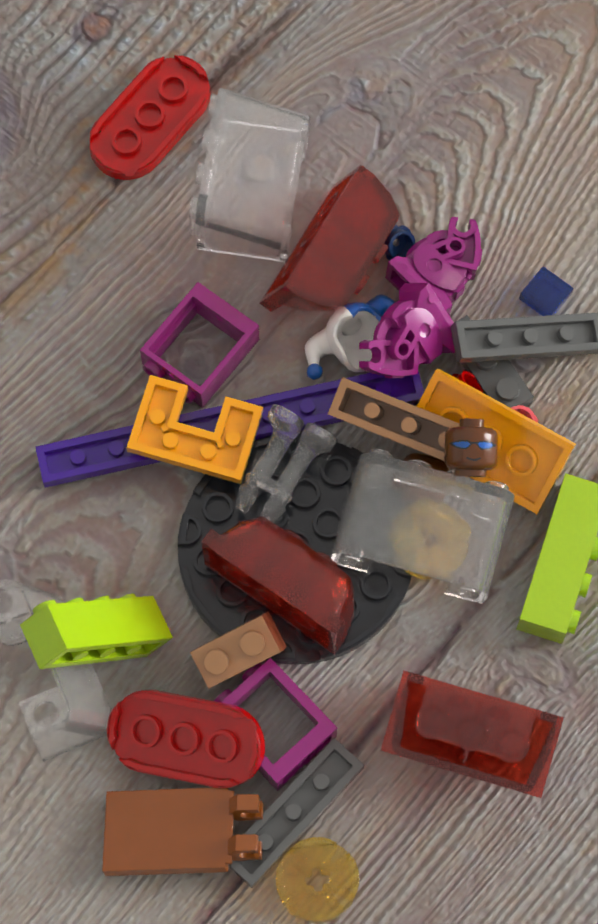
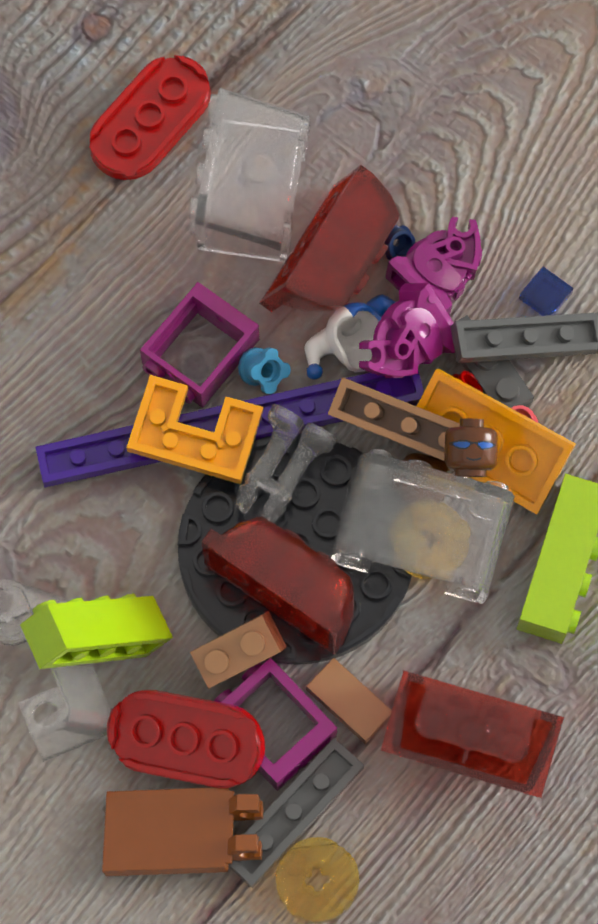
none -> dark azure brick [238,347,291,394]
none -> medium nougat tile [306,658,393,744]

